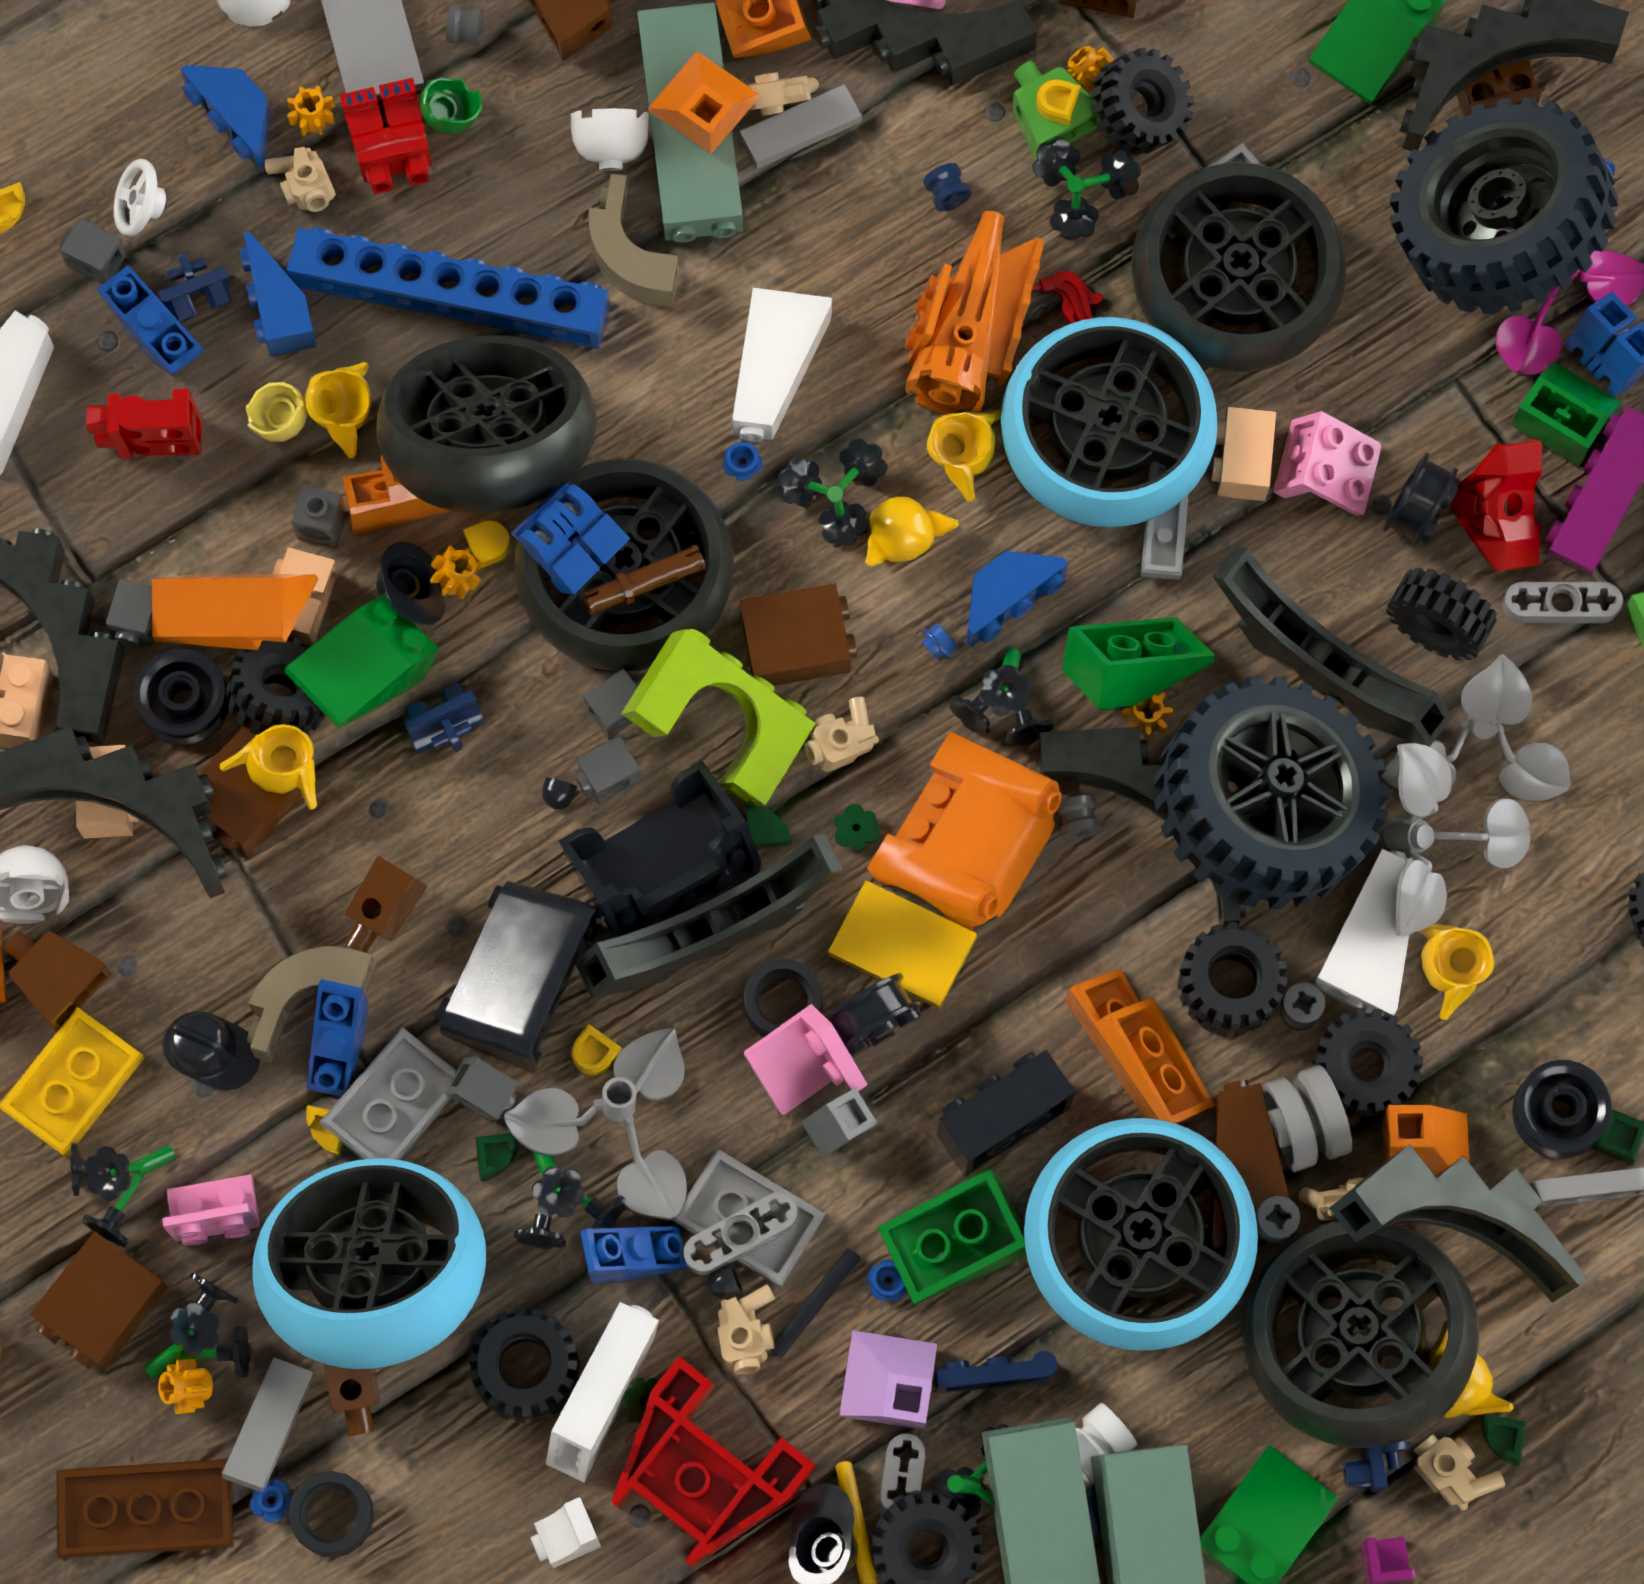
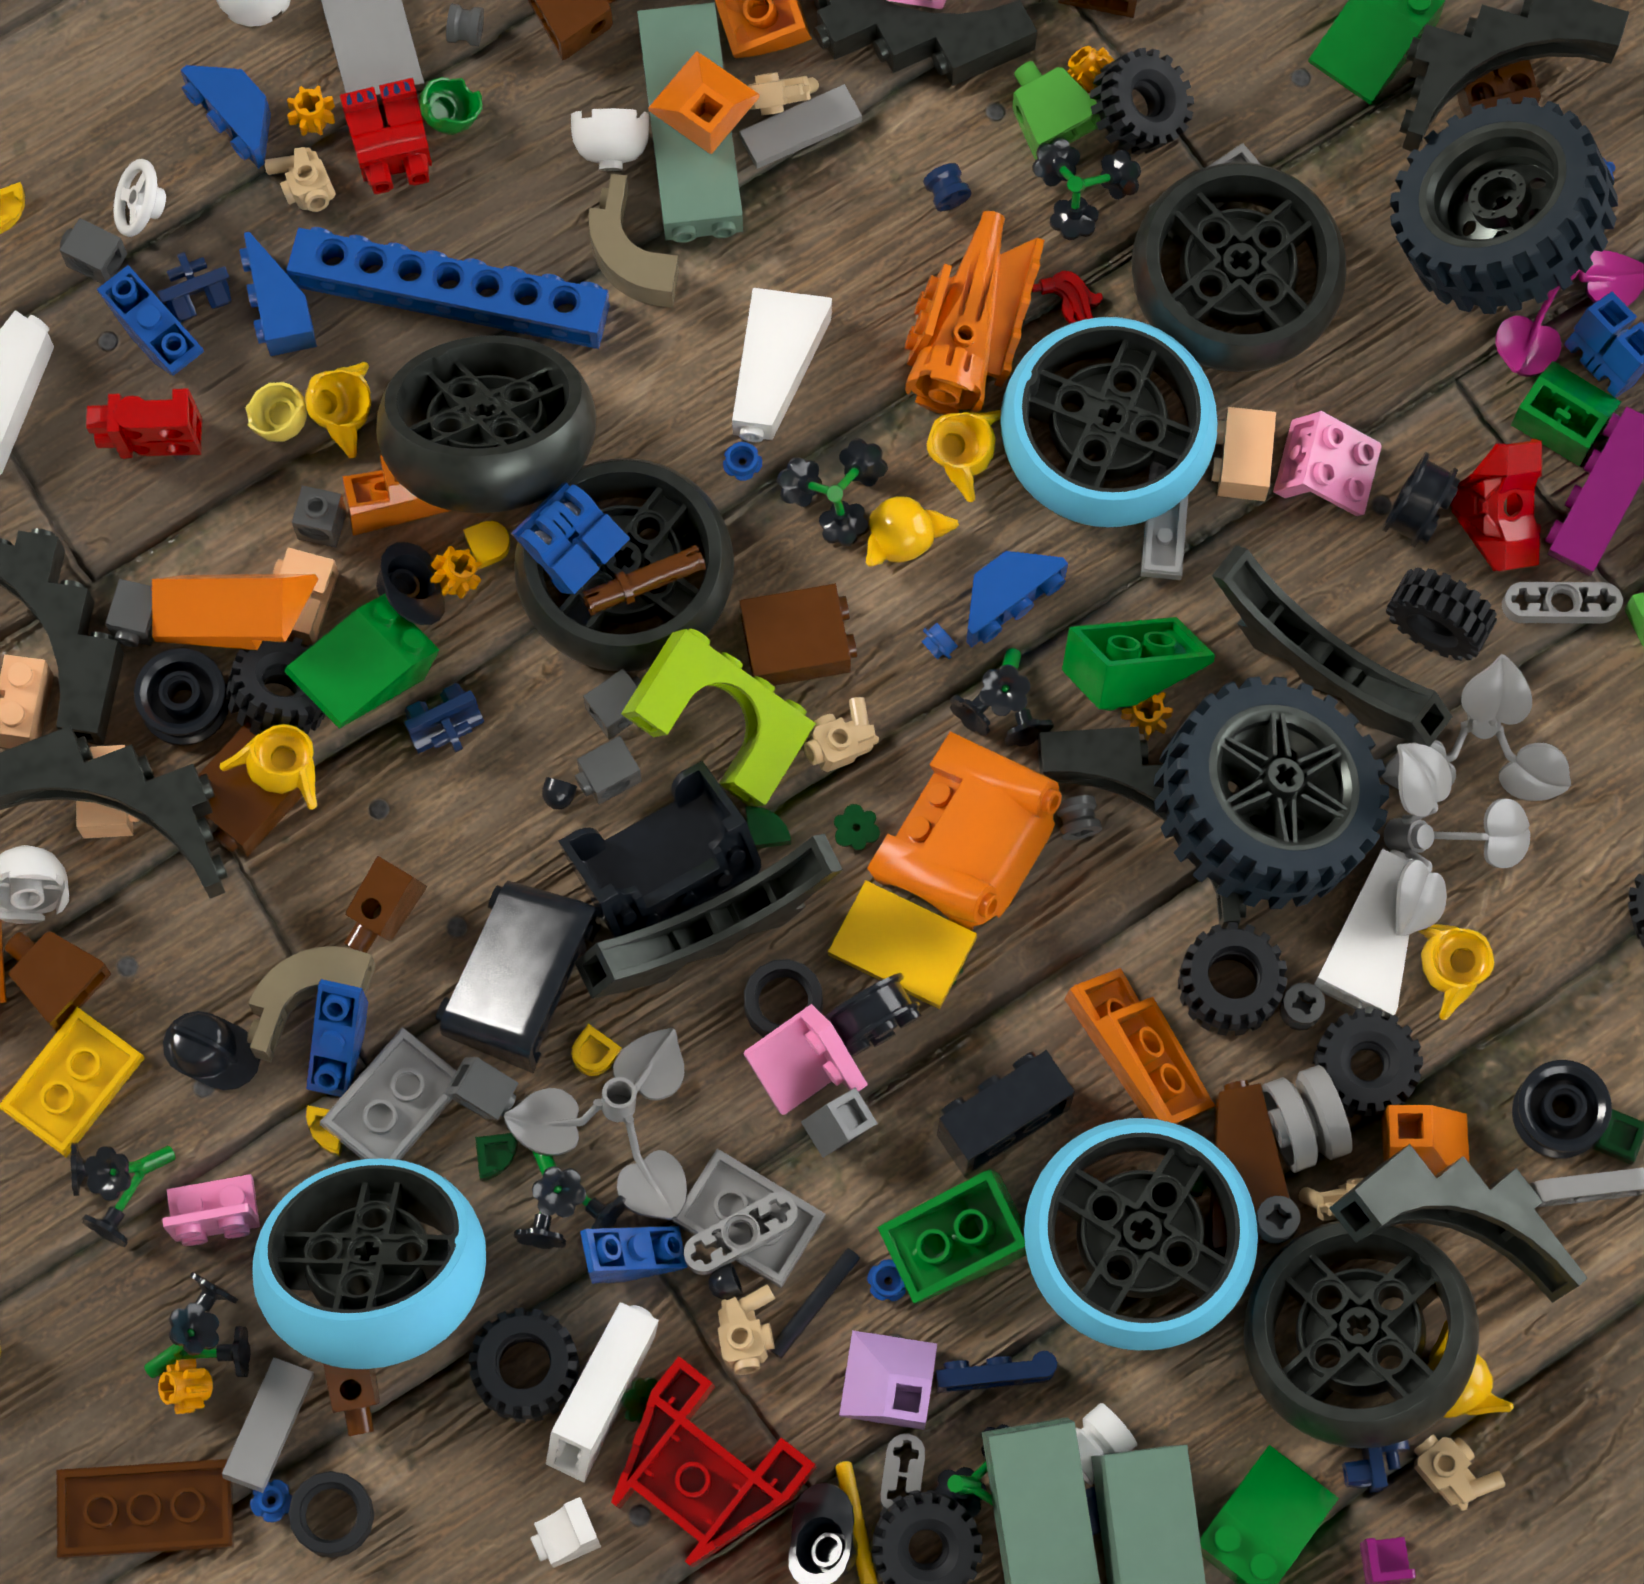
reddish brown brick [30,1231,168,1371] -> none
yellow tile [1036,79,1081,126] -> none
dark green tile [1481,1414,1527,1466] -> none

